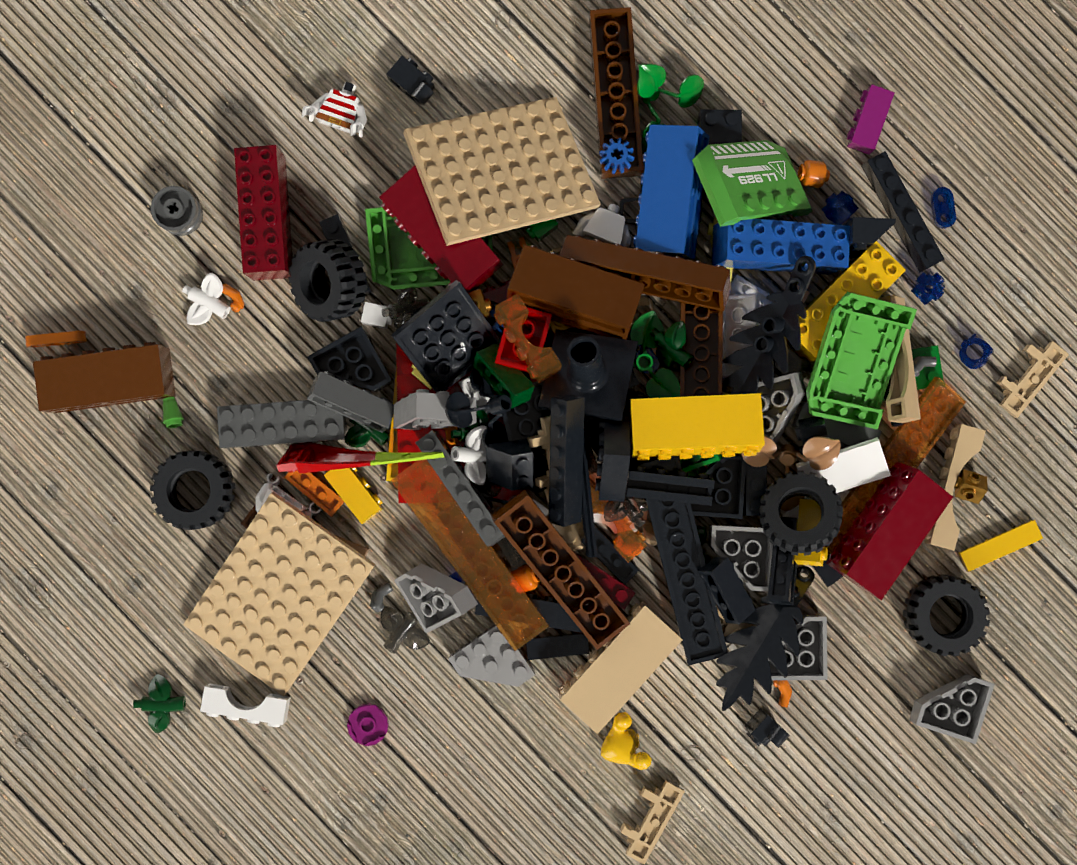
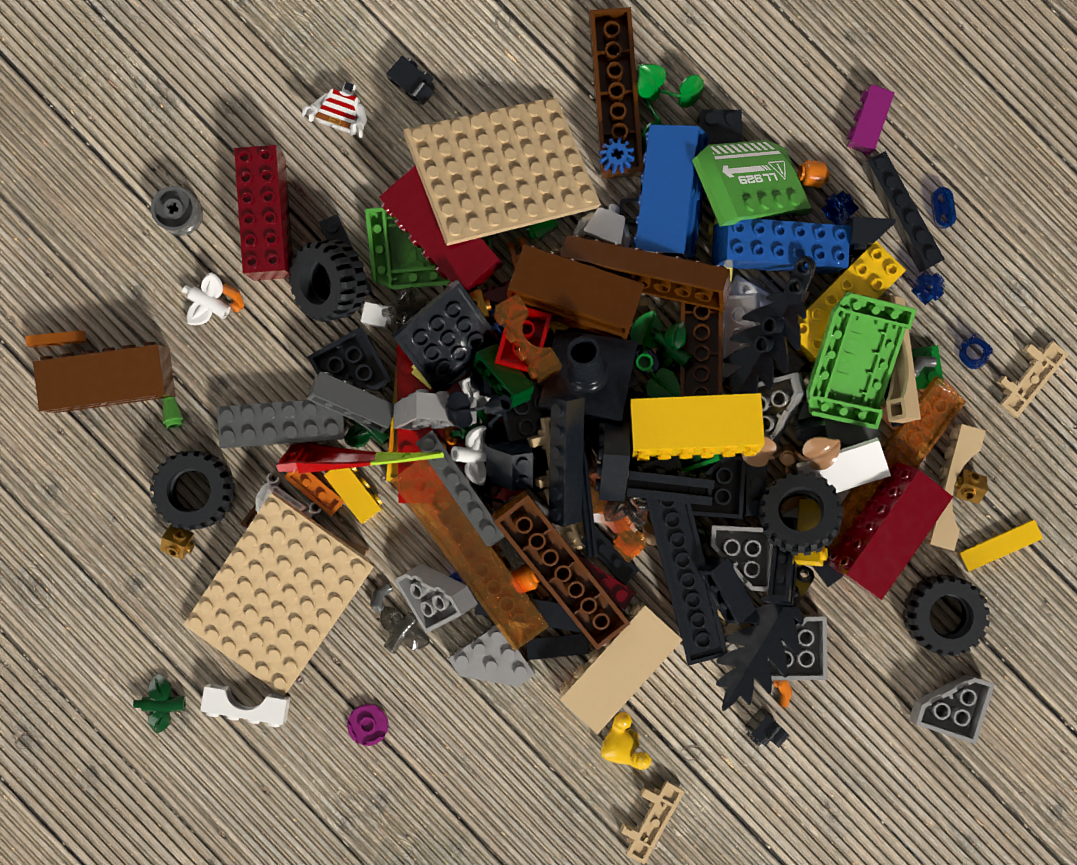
none -> pearl gold brick [160,523,195,560]

